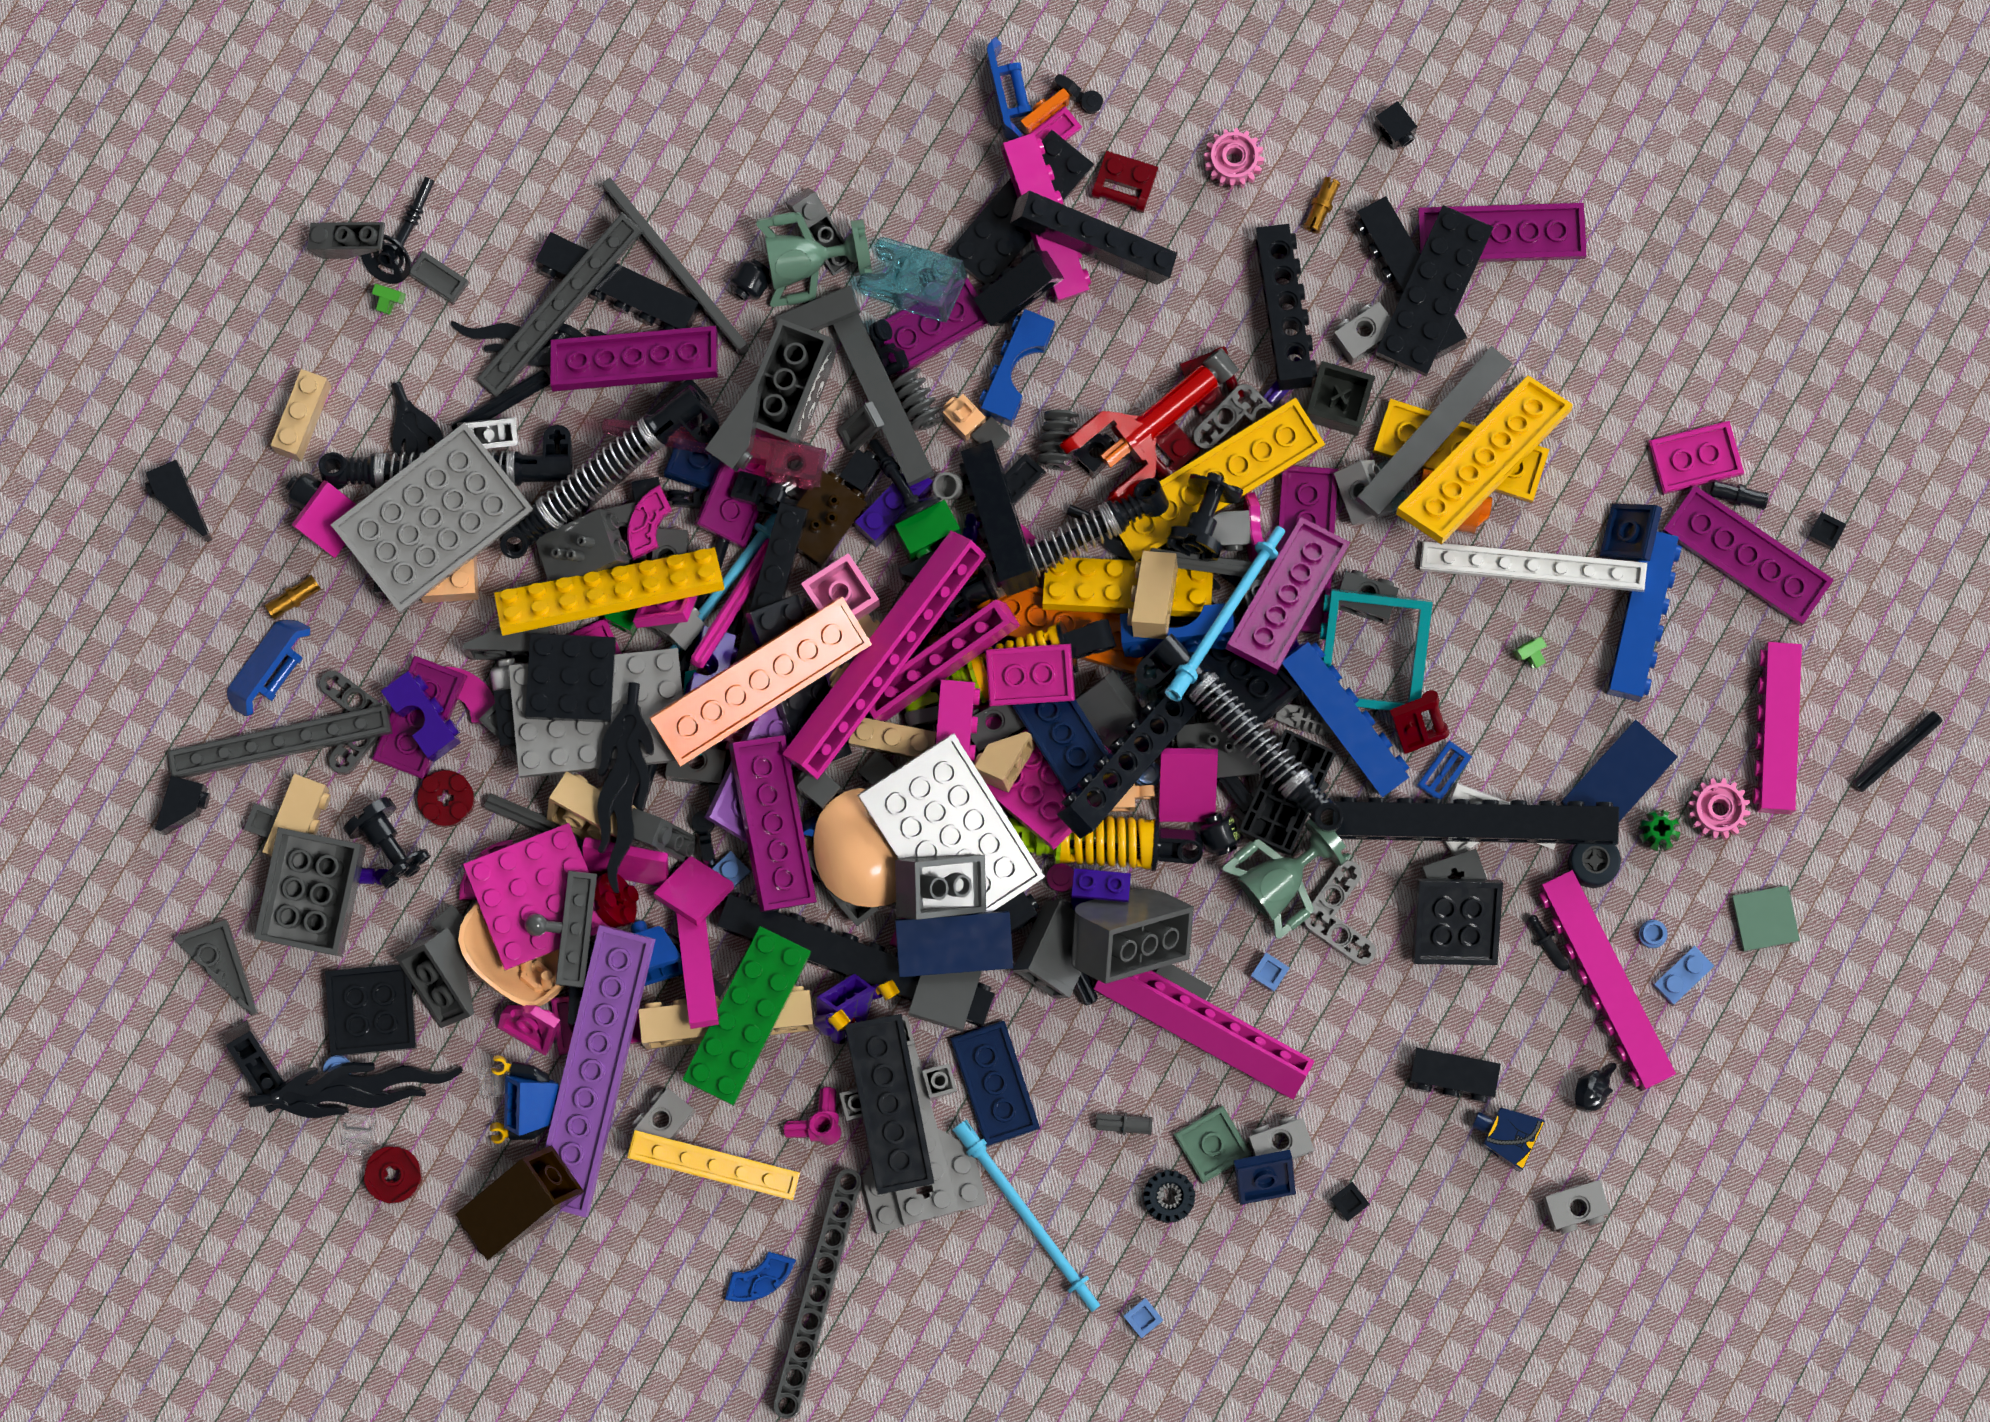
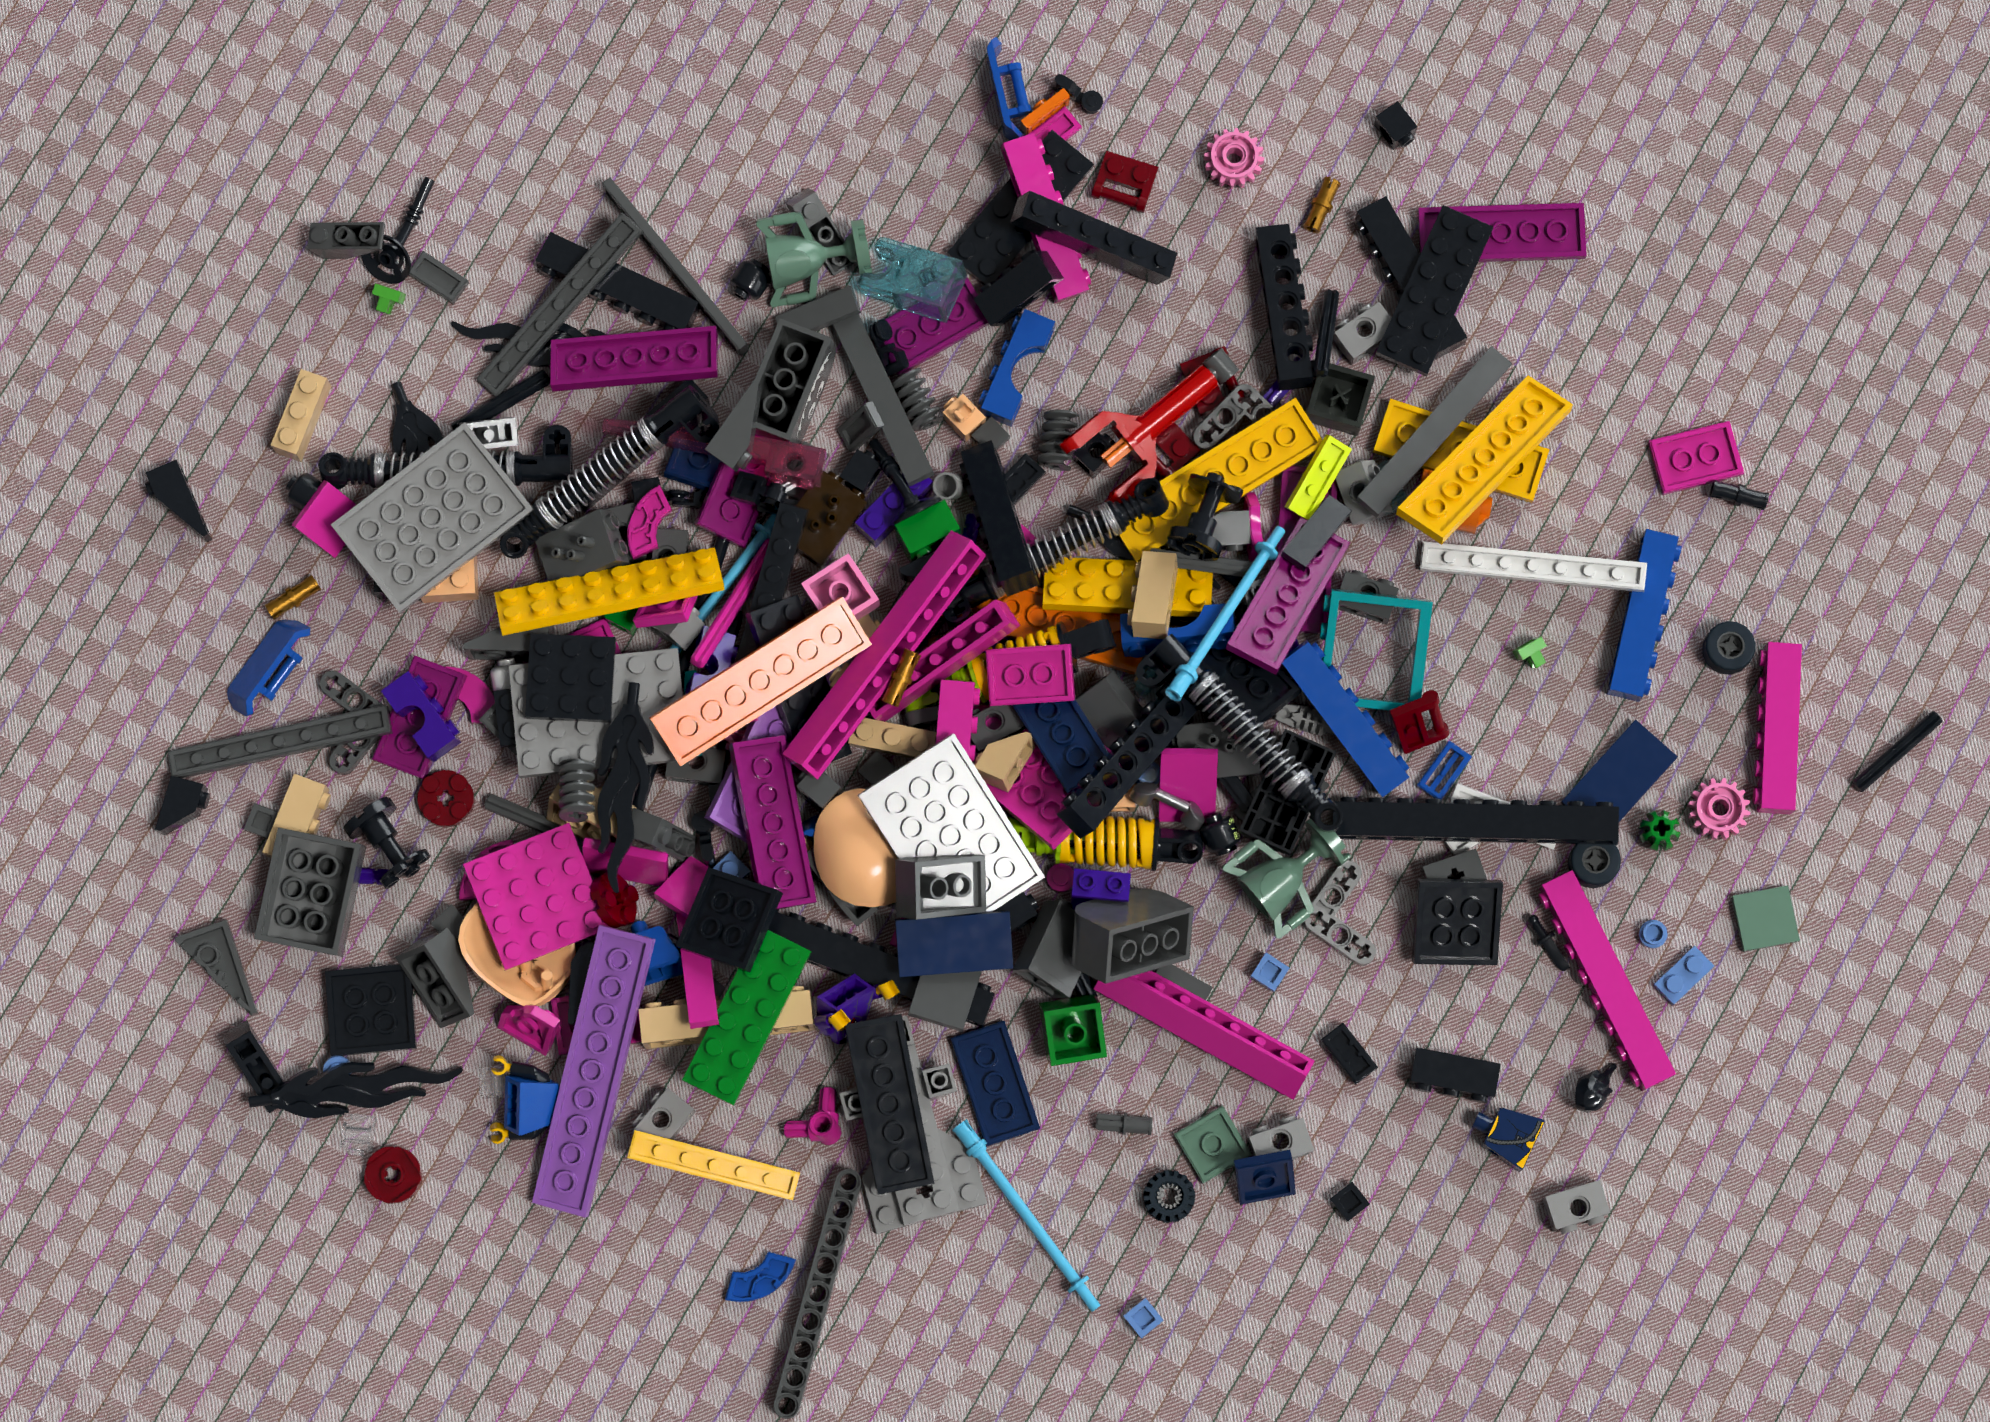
dark brown slope [455,1145,584,1261] -> none
dark grey plate [525,871,597,988] -> none
dark blue tile [1599,503,1662,561] -> none
magenta plate [1662,485,1834,627] -> none
black plate [1808,511,1846,551] -> none
none -> dark grey piece [559,759,595,823]
none -> black plate [676,867,783,973]
none -> pearl gold pin [882,648,921,707]
none -> green brick [1039,994,1107,1066]
none -> flat silver bar [1130,782,1204,830]
none -> black tile [1281,495,1352,572]
none -> neon yellow plate [1284,434,1352,520]
none -> black axle [1313,289,1339,377]
none -> black plate [1320,1023,1378,1085]
none -> black wheel [1702,621,1756,675]

